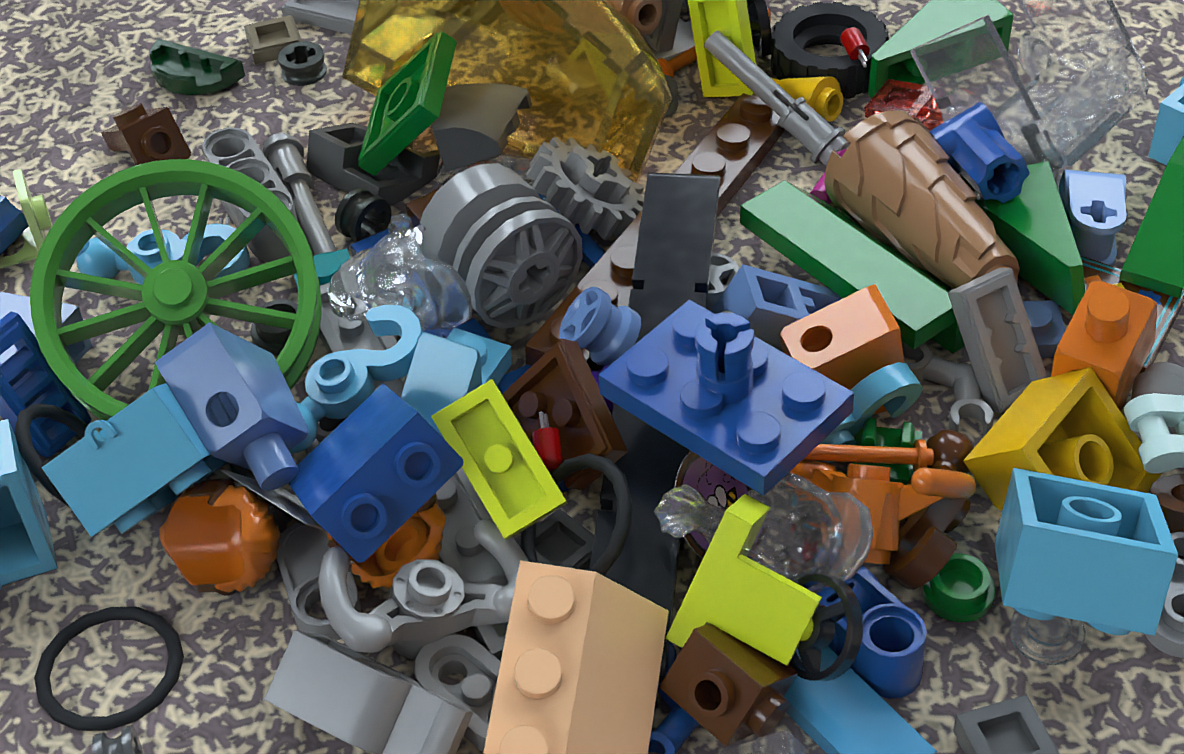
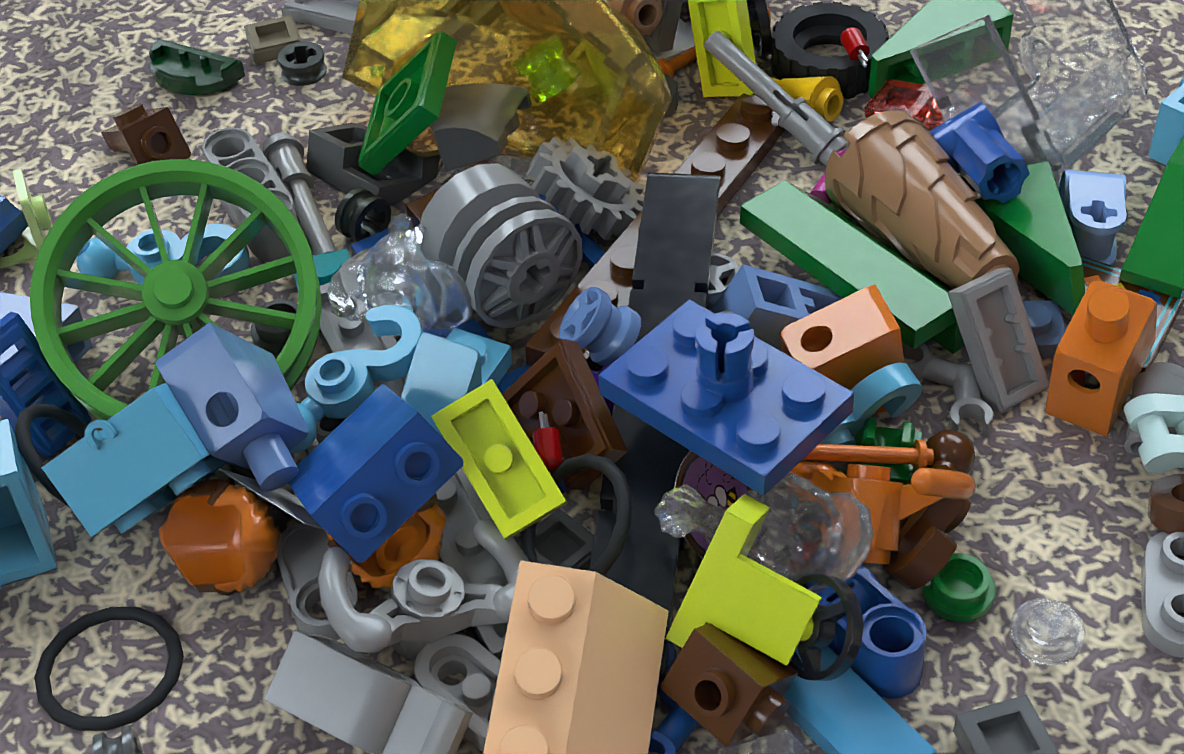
yellow slope [963,367,1162,511] -> none
medium azure brick [994,467,1178,636] -> none
none -> clear neon green wheel [512,35,581,103]

